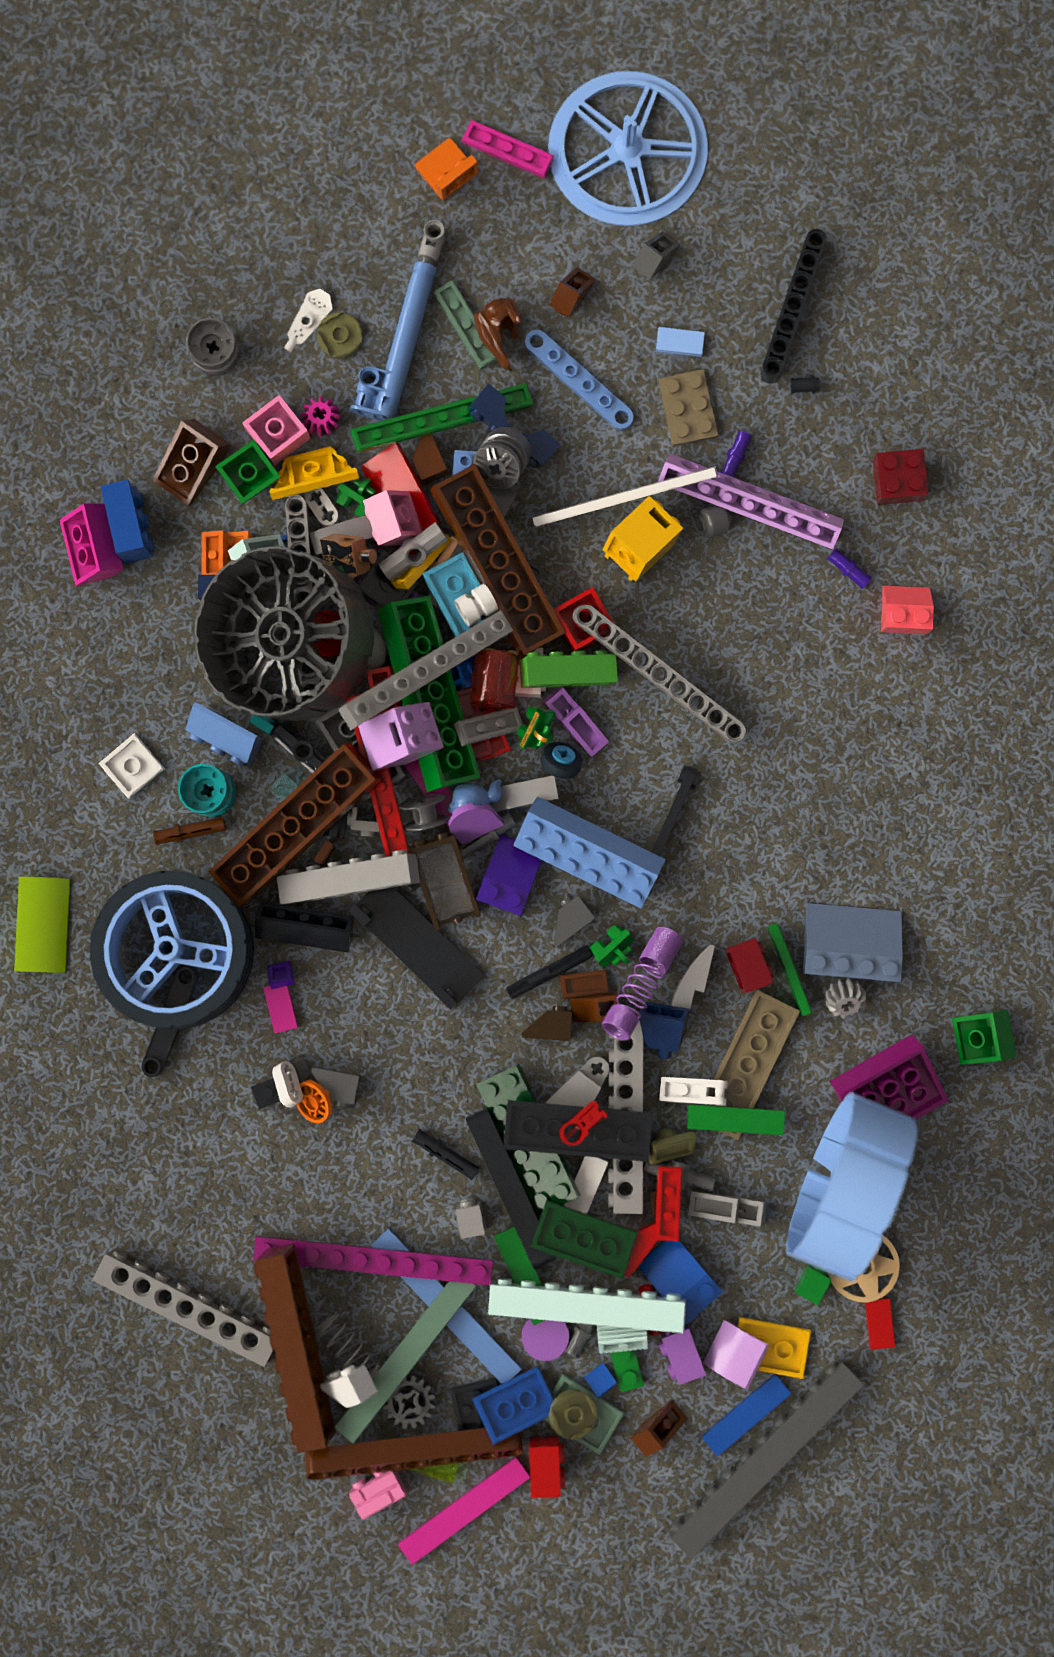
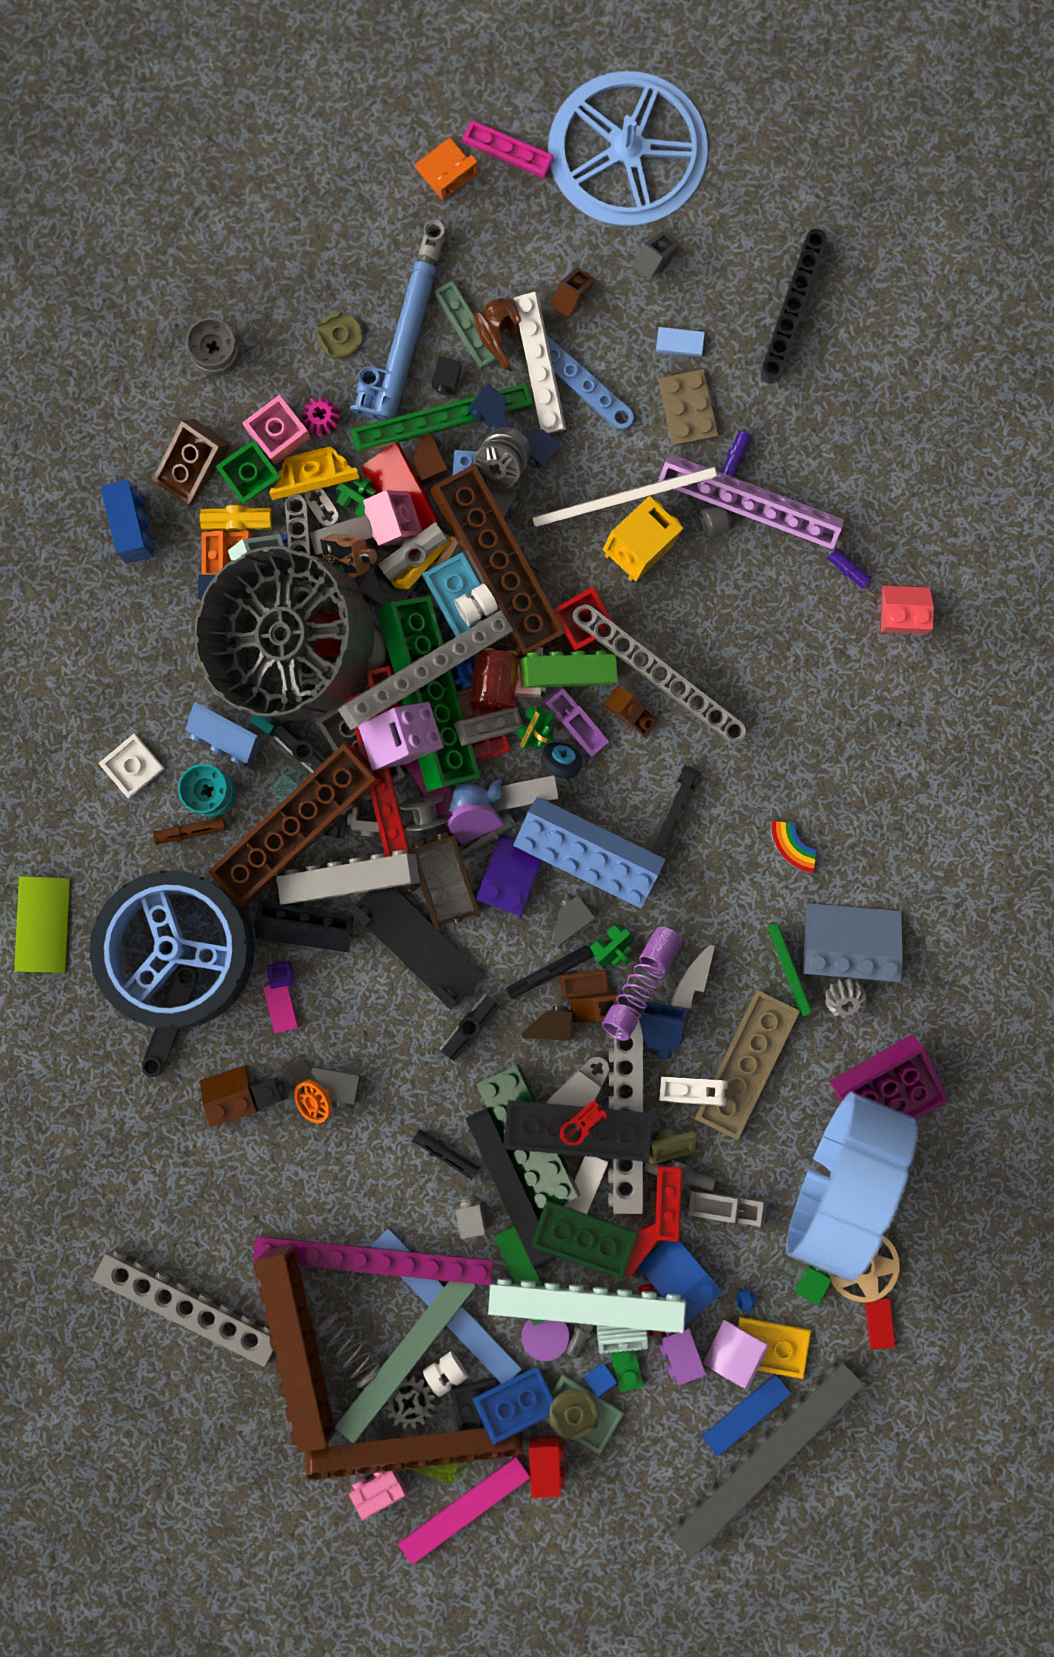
dark pink slope [60,503,124,586] -> none
white beam [272,1061,303,1108] -> none
white piece [284,289,333,352] -> none
reddish brown tile [314,840,336,866] -> none
white slope [320,1365,378,1408] -> none
reddish brown slope [630,1400,687,1457] -> none
green tile [687,1104,785,1135] -> none
dark red brick [724,938,775,993] -> none
black pin [791,375,819,394] -> none
dark red brick [872,449,928,505] -> none
green slope [952,1009,1017,1065] -> none
none -> yellow piece [200,505,272,532]
none -> reddish brown slope [200,1065,260,1127]
none -> white wheel [423,1351,468,1397]
none -> black brick [432,356,462,396]
none -> black piece [439,993,500,1062]
none -> white plate [513,292,566,434]
none -> reddish brown slope [603,686,659,738]
none -> blue plate [736,1288,756,1312]
none -> tile [771,821,816,874]

